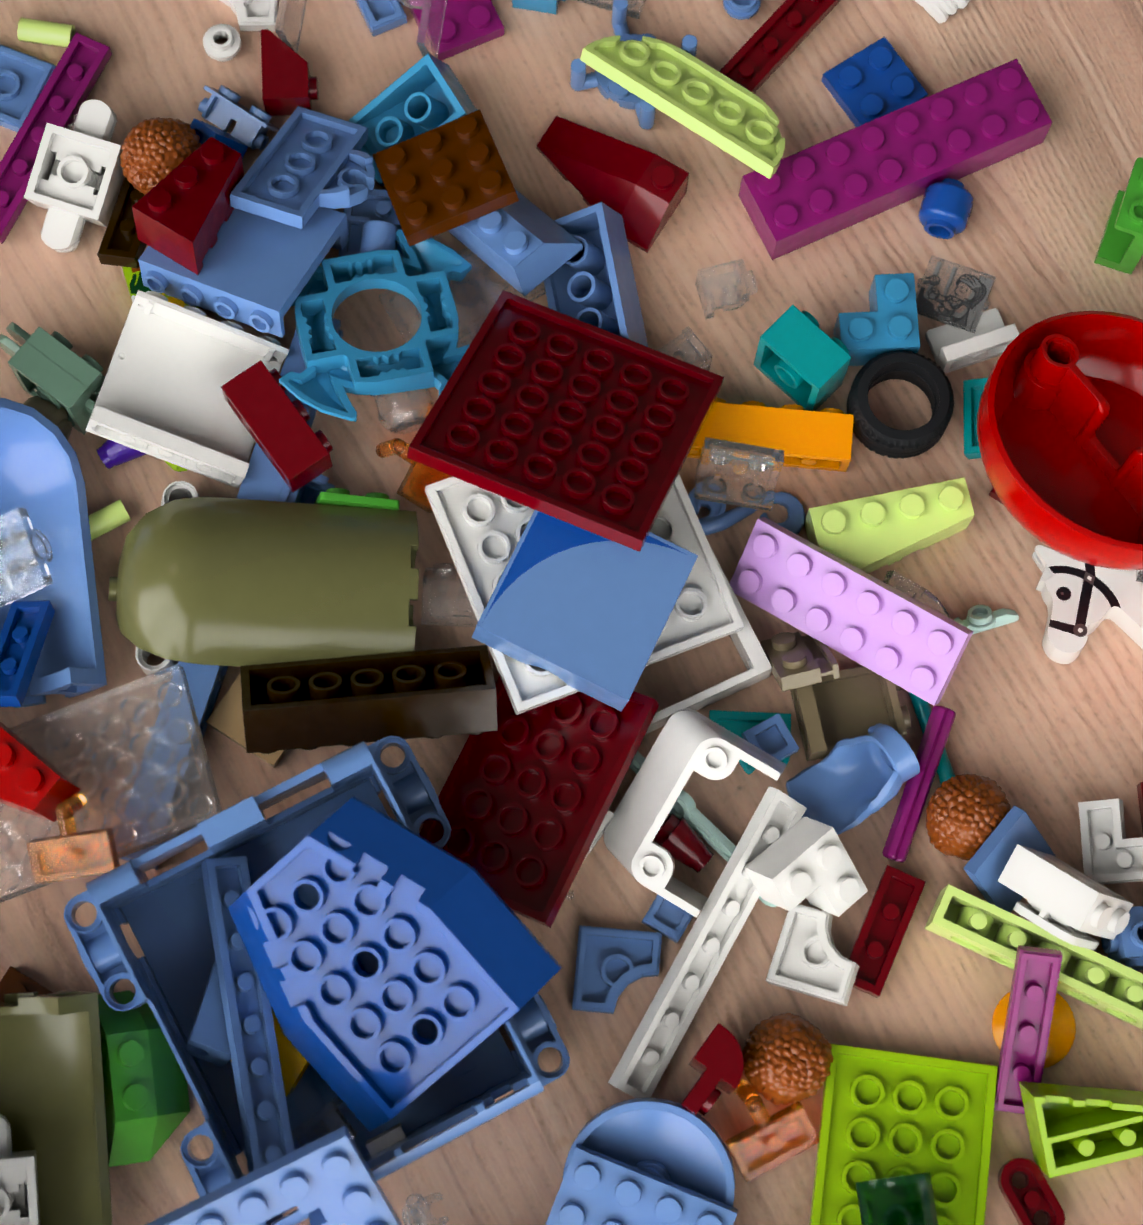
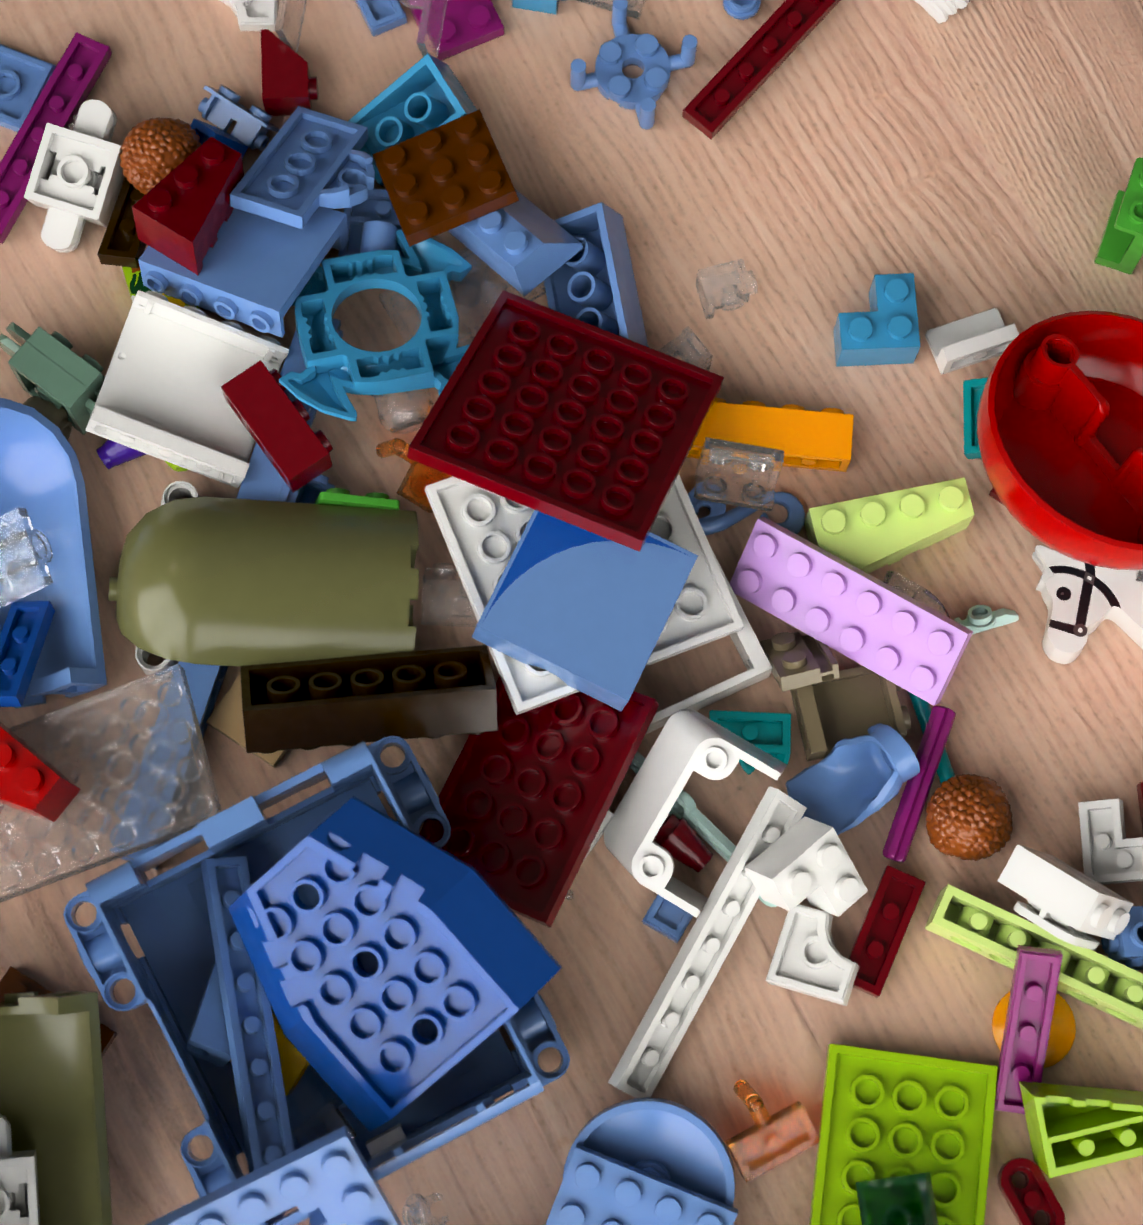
yellowish green axle [17,18,76,47] -> none
clear orange plate [26,793,120,885] -> none
yellowish green axle [88,499,131,541] -> none
bright green wedge [98,991,190,1167] -> none
white plate [203,24,241,62] -> none
dark red wedge [537,116,689,253] -> none
medium blue tile [572,925,662,1014] -> none
yellowish green plate [580,35,785,179] -> none
dark red brick [681,1023,744,1116] -> none
magenta brick [739,59,1052,260] -> none
medium blue plate [742,713,799,761] -> none
dark orange hair [742,1012,834,1105] -> none
teal brick [753,305,852,411] -> none
blue plate [821,37,928,127] -> none
black tyre [847,350,954,459] -> none
clear piece [916,255,996,333] -> none
blue head [919,178,973,239] -> none
medium blue tile [963,805,1056,913] -> none

